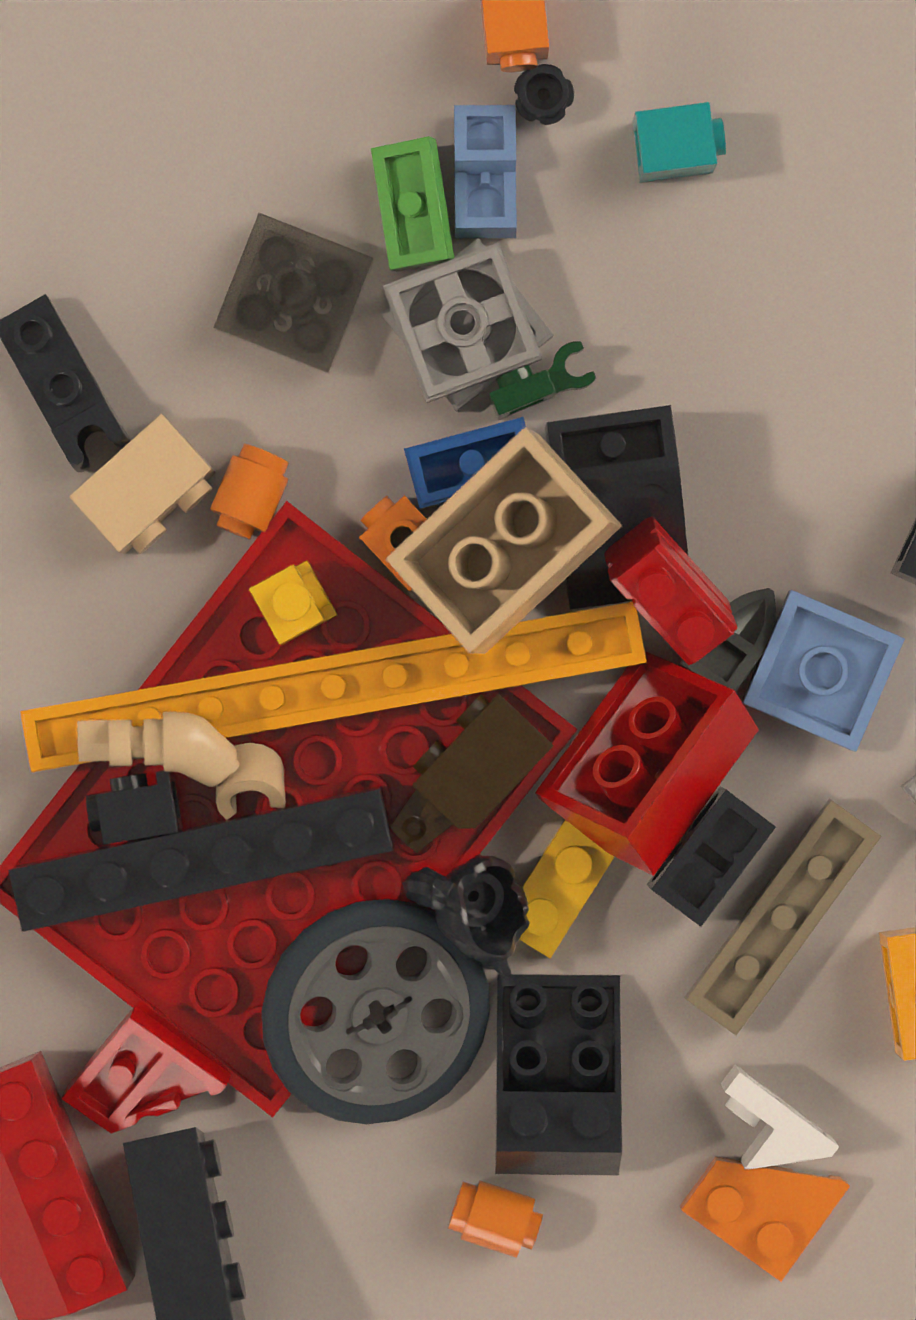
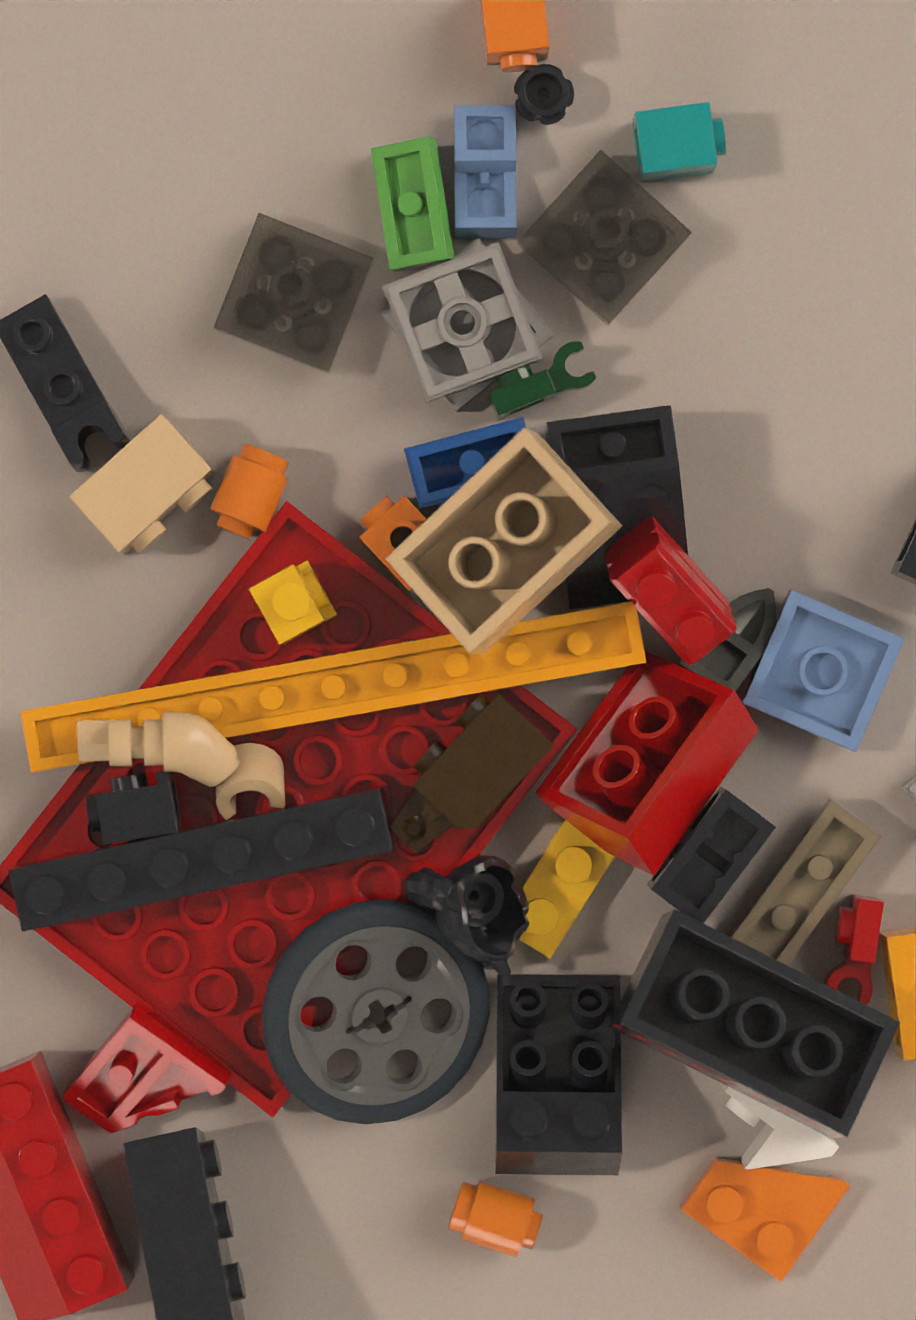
none -> clear smoke plate [517,150,692,326]
none -> black brick [609,909,900,1138]
none -> red plate [824,894,884,1005]

